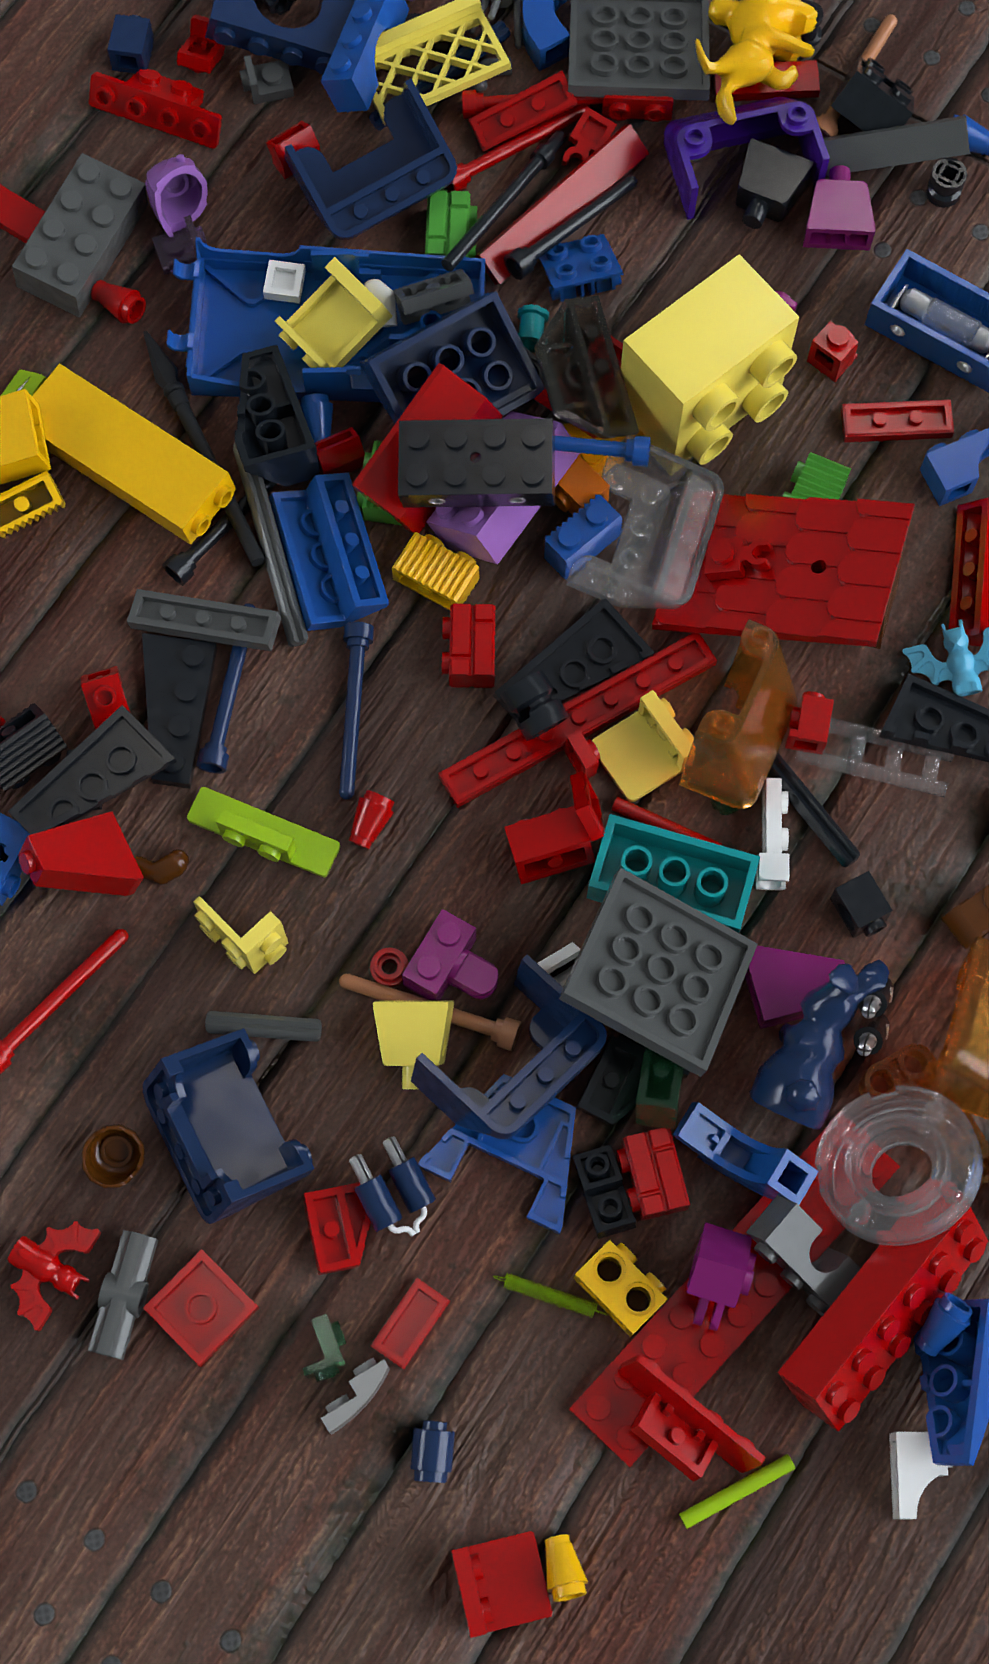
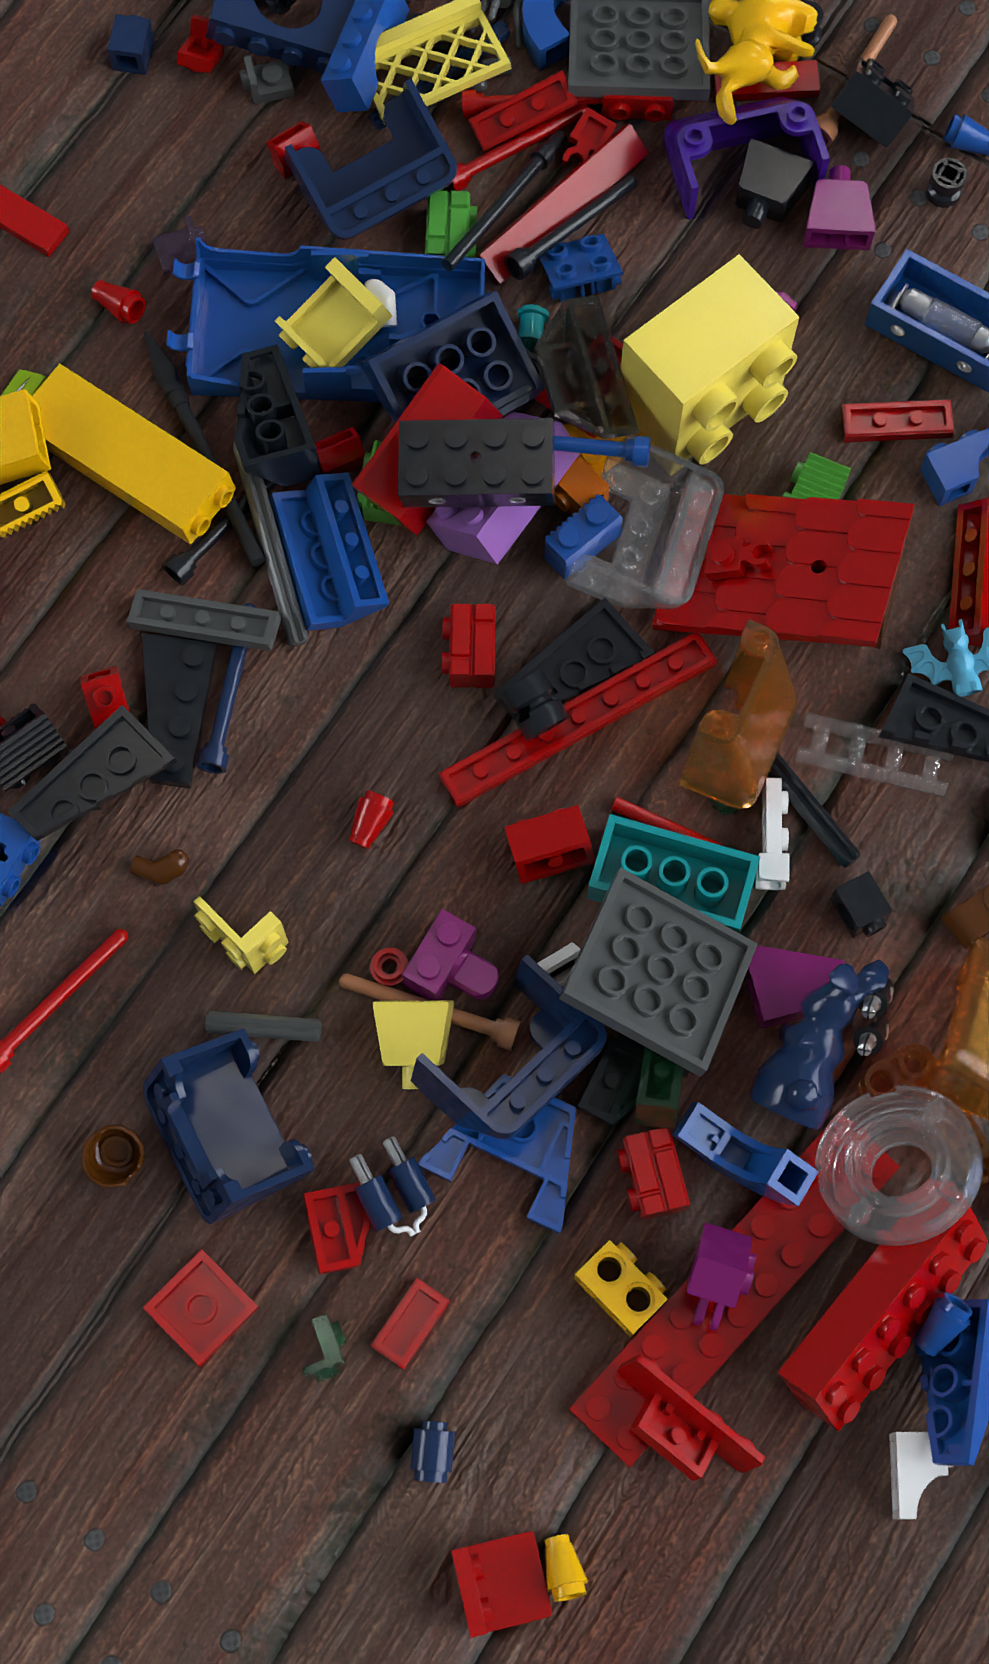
red animal [7,1221,101,1332] -> none
dark grey brick [12,153,148,318] -> none
red slope [19,811,144,896] -> none
dark grey piece [88,1230,158,1360] -> none
red bracket [89,69,222,149] -> none
medium lavender helmet [145,154,208,237] -> none
lime bracket [187,787,340,878] -> none
white plate [263,260,306,304] -> none
blue cone [300,393,333,443] -> none
light grey slope [321,1358,390,1435] -> none
dark blue piece [339,622,374,800] -> none
yellow brick [392,532,479,610] -> none
dark grey bracket [393,269,474,325] -> none
lime piece [493,1273,607,1318] -> none
red plate [564,731,600,779] -> none
red tile [570,771,605,841] -> none
black slope [573,1144,636,1239] -> none
light yellow bracket [592,690,697,802] -> none
lime bar [679,1454,796,1529] -> none
dark grey arch [746,1195,860,1316] -> none
red brick [785,691,834,755] -> none
red brick [807,321,859,382] -> none
dark grey tile [823,115,970,176] -> none

